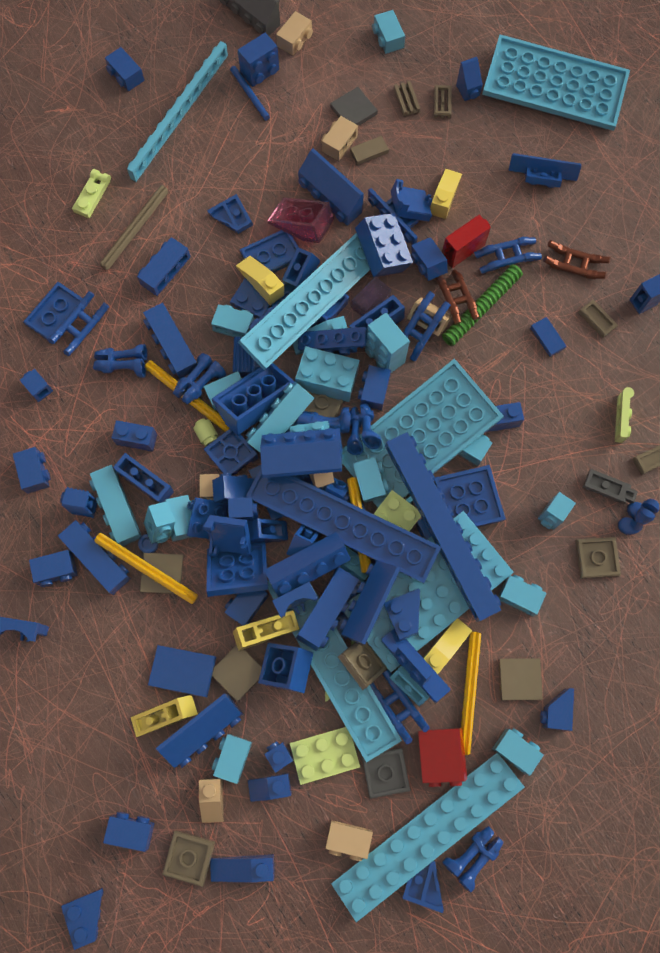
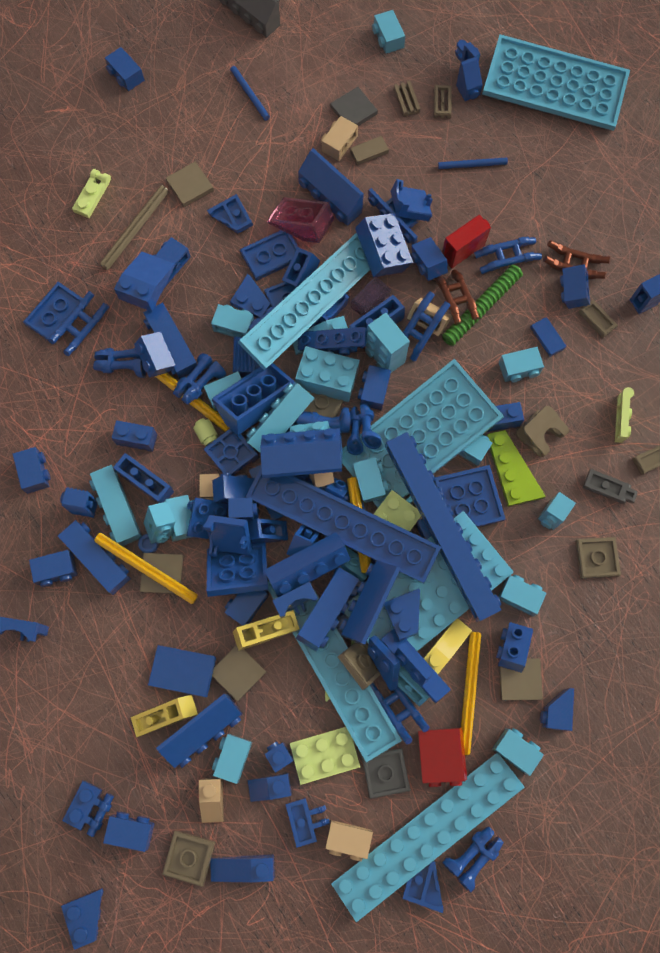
blue brick [20,368,53,402] -> none
medium azure plate [127,41,228,182] -> none
light yellow slope [236,256,284,305] -> none
blue brick [237,32,279,87] -> none
blue brick [258,643,314,693] -> none
tan brick [276,11,313,55] -> none
light yellow slope [430,169,462,219] -> none
blue bracket [509,153,582,188] -> none
blue piece [618,499,659,535] -> none
none -> blue plate [62,780,114,837]
none -> blue slope [114,252,175,312]
none -> brick [134,331,175,378]
none -> dark tan tile [166,161,214,207]
none -> blue hinge [285,798,330,848]
none -> blue wing [368,635,401,691]
none -> blue bar [438,157,508,169]
none -> blue hinge [455,40,480,62]
none -> lime wing [487,430,546,507]
none -> blue brick [496,622,533,673]
none -> medium azure brick [499,347,544,382]
none -> dark tan piece [516,406,569,457]
none -> blue brick [560,264,590,309]

